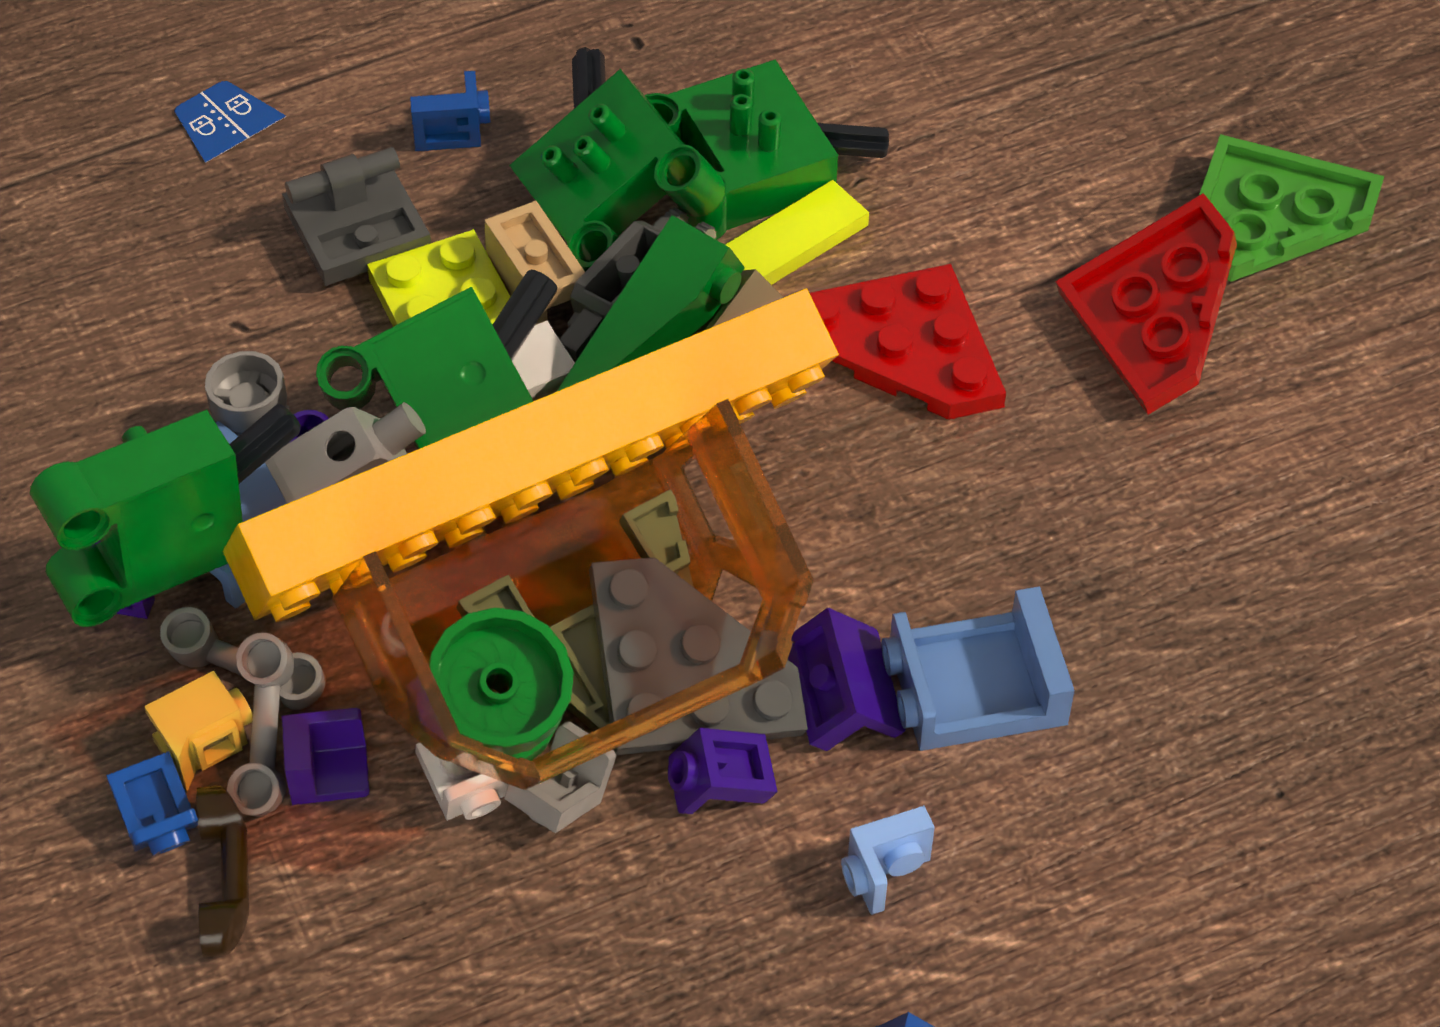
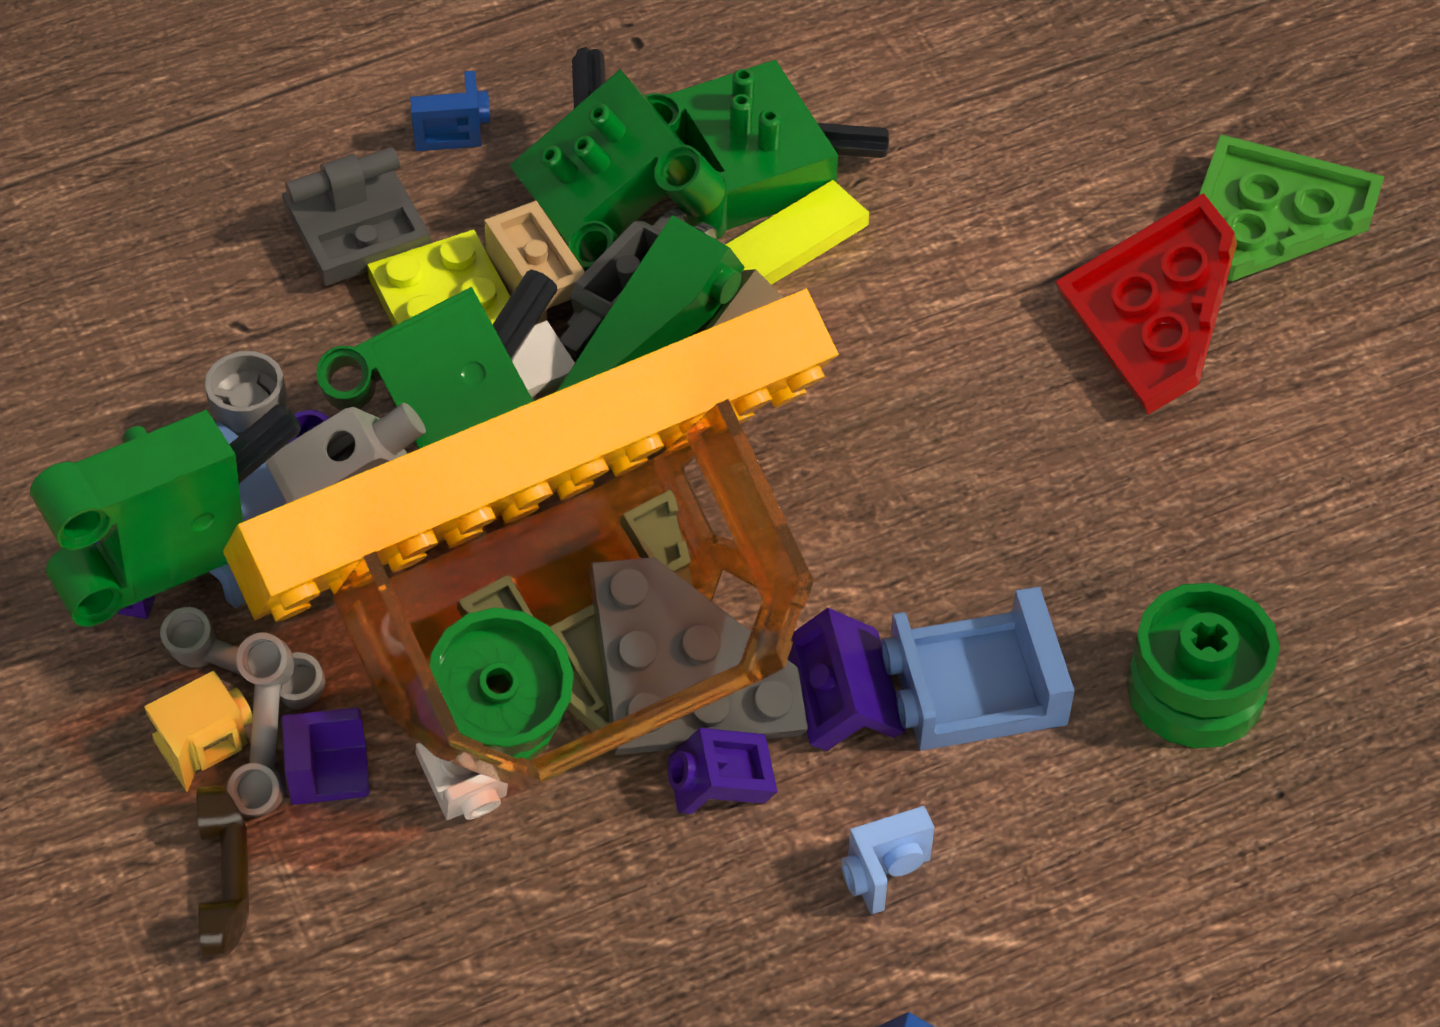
blue bracket [106,751,199,856] -> none
blue sticker [174,81,286,163] -> none
light grey bracket [504,721,616,834] -> none
red plate [810,264,1006,420] -> none
none -> green wheel [1127,583,1280,749]

